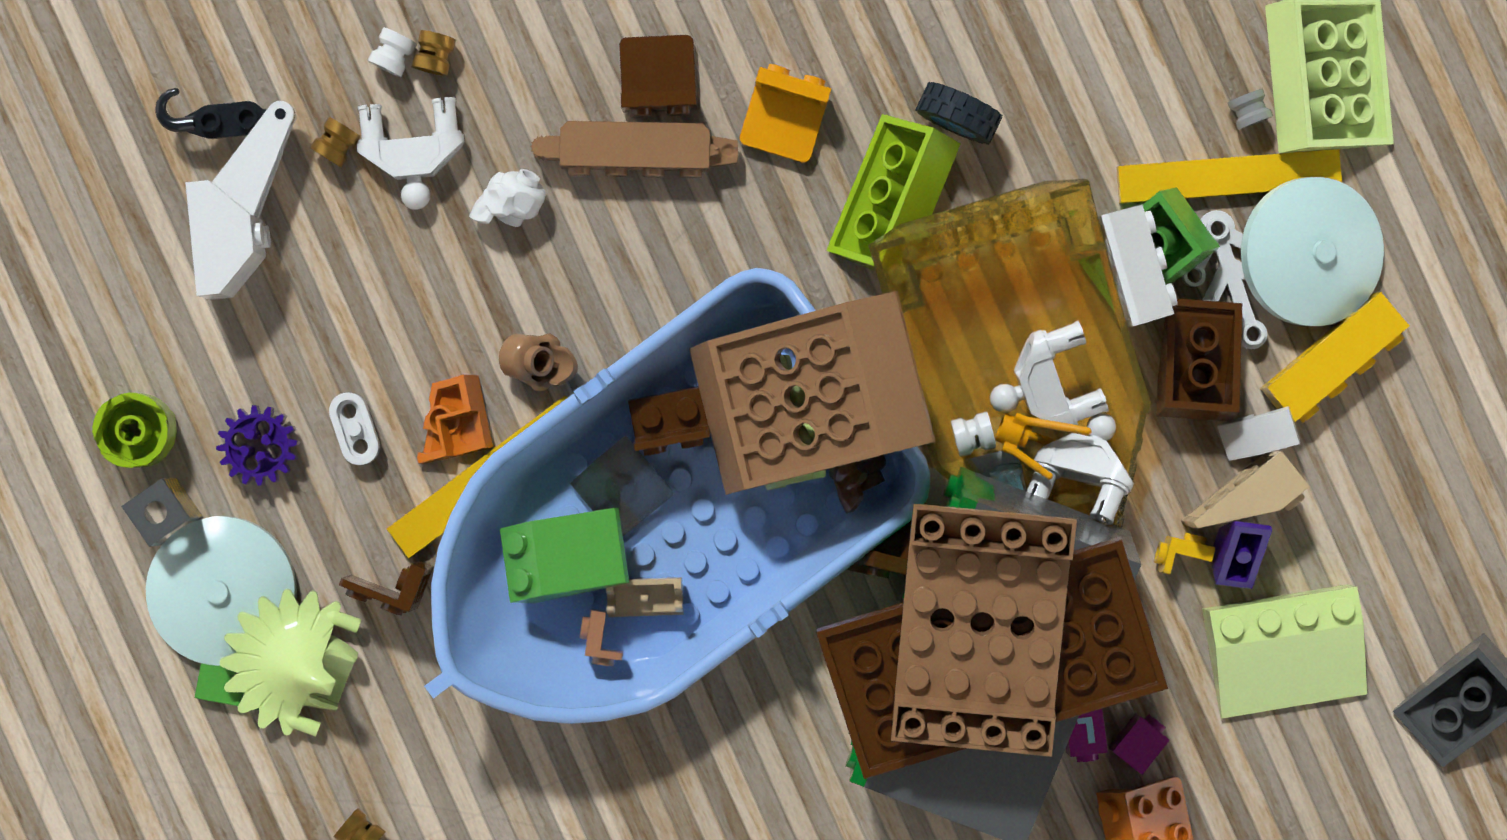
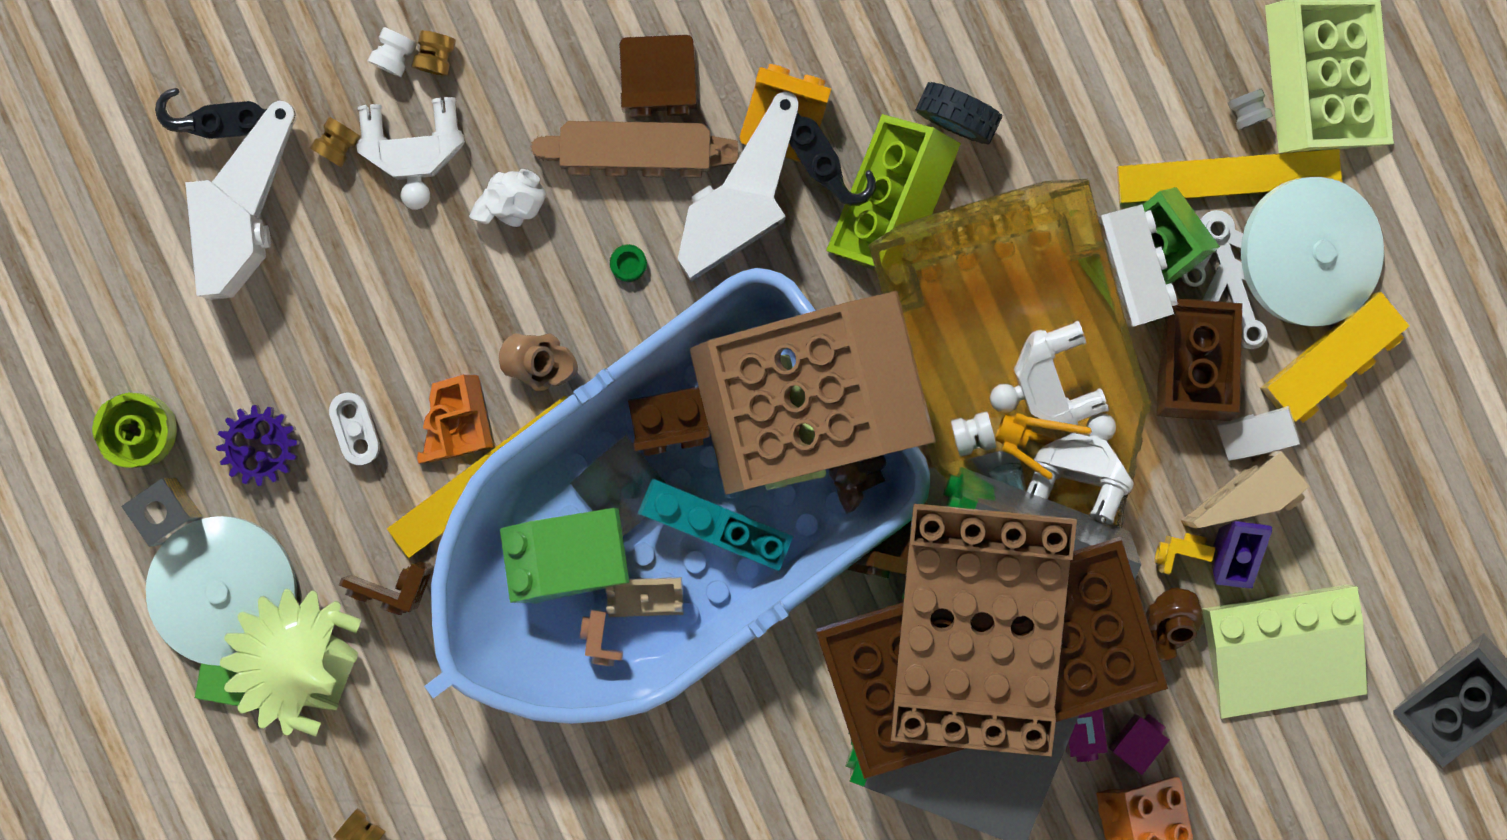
none -> green tile [610,244,647,282]
none -> teal slope [638,478,794,571]
none -> white slope [678,92,876,282]
none -> reddish brown head [1145,588,1203,662]

